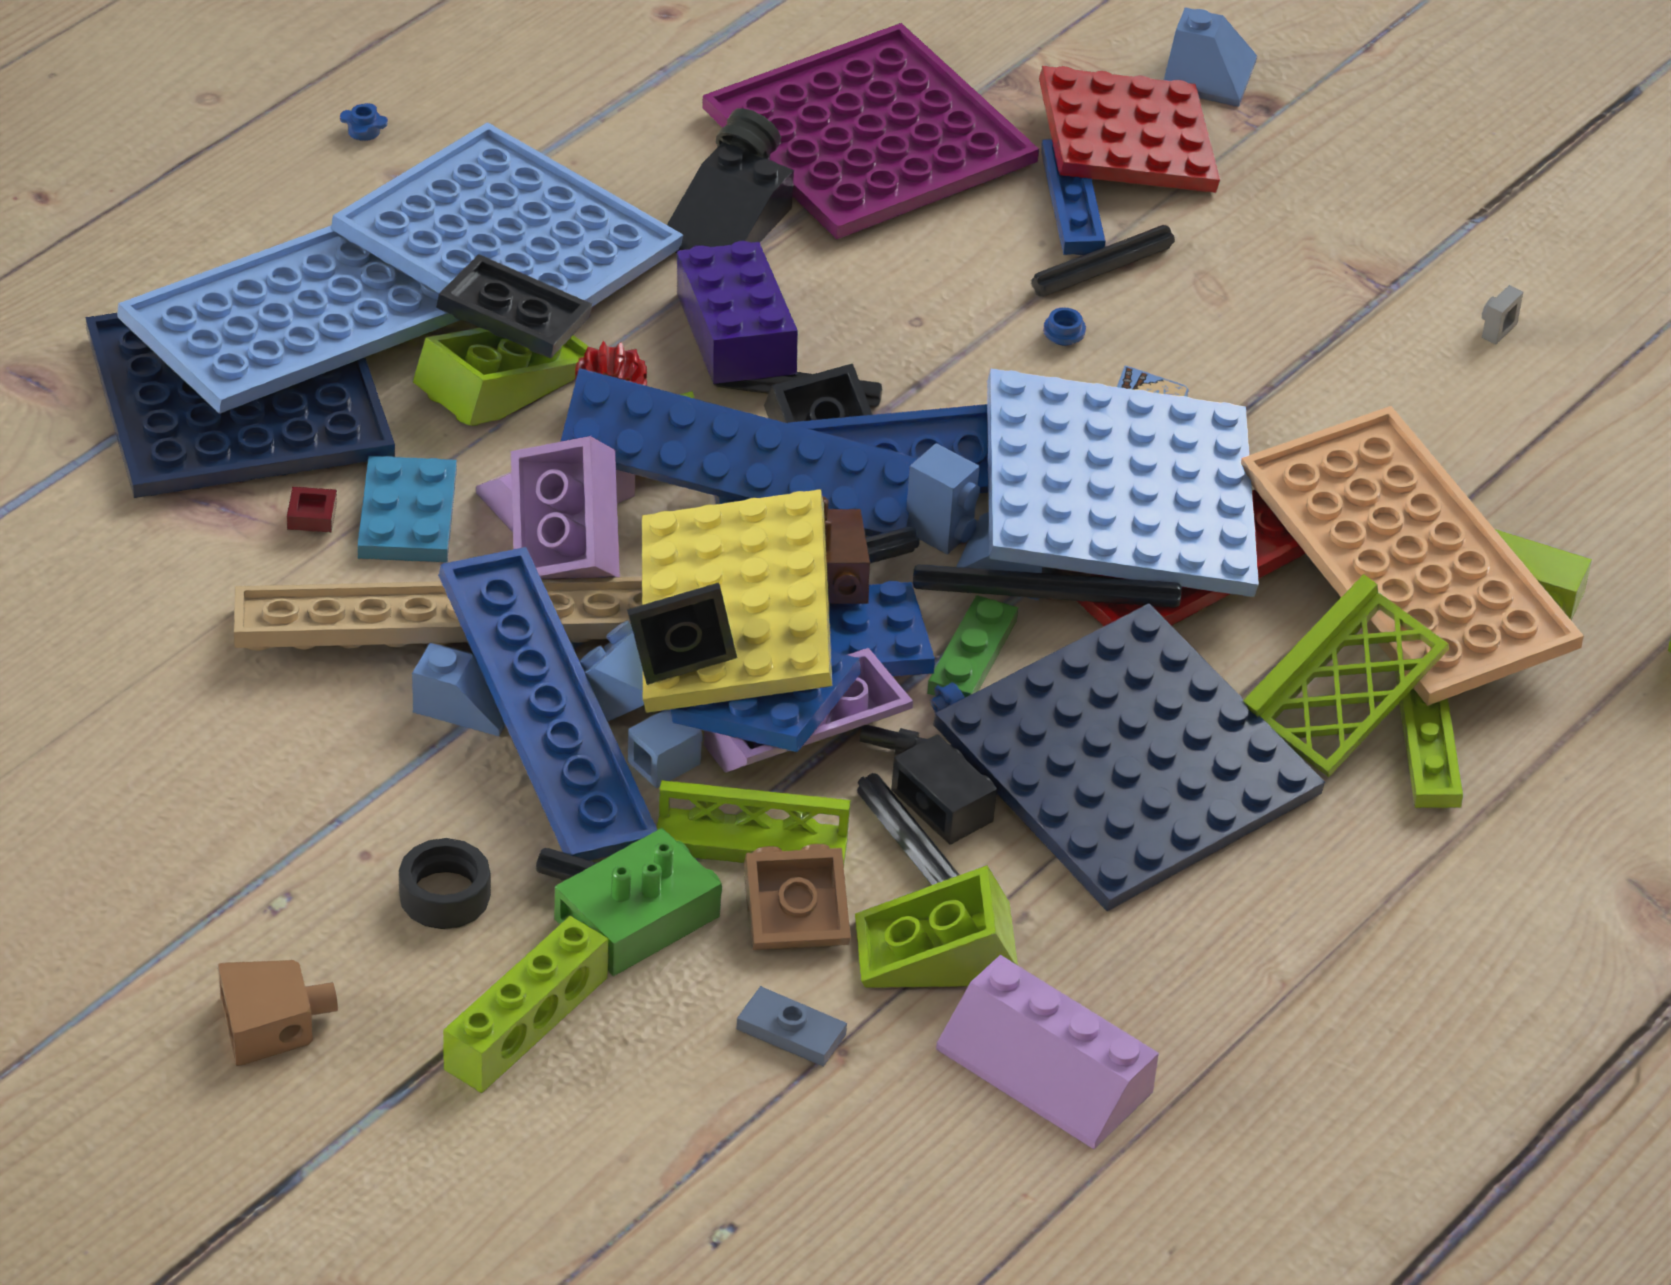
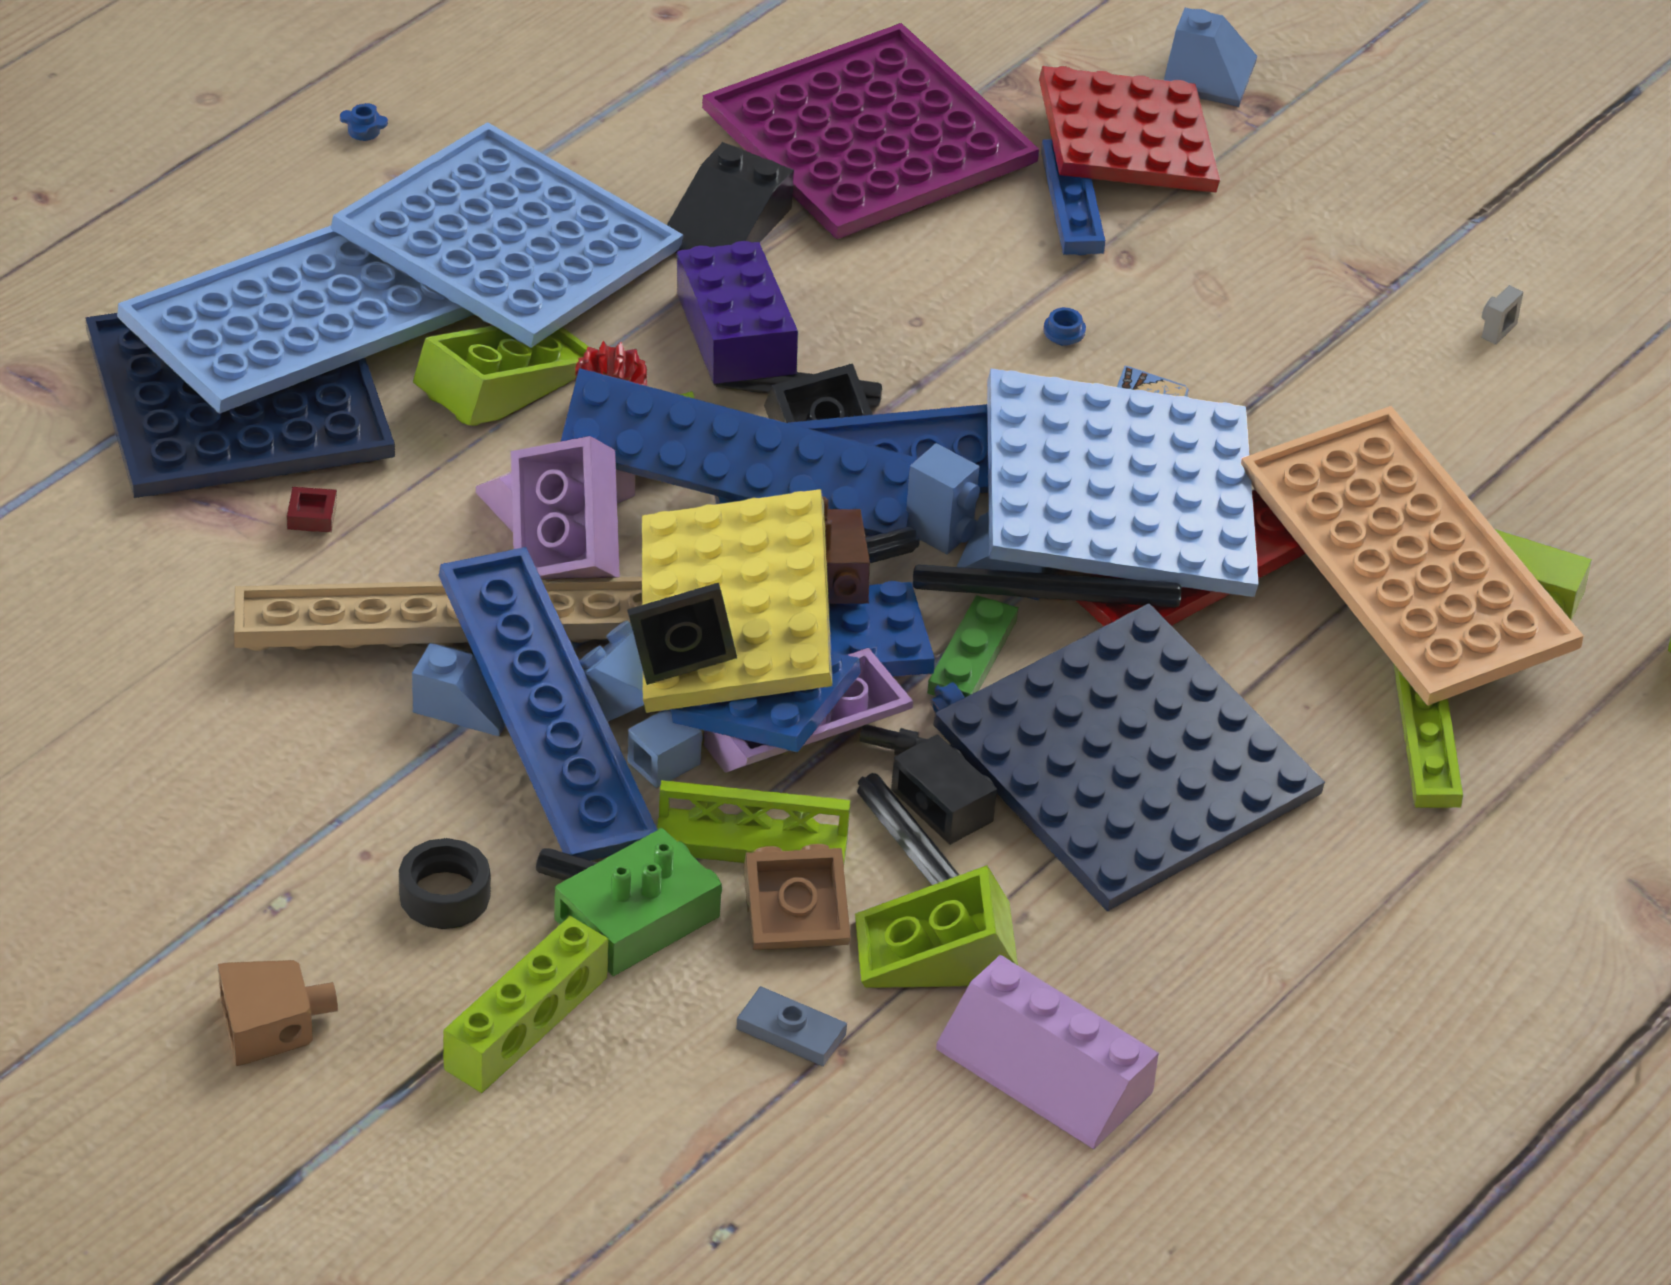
dark azure plate [358,456,457,562] -> none
black plate [436,254,592,358] -> none
pearl dark grey wheel [715,108,781,160] -> none
black axle [1031,225,1175,297] -> none
lime fence [1243,574,1449,778] -> none

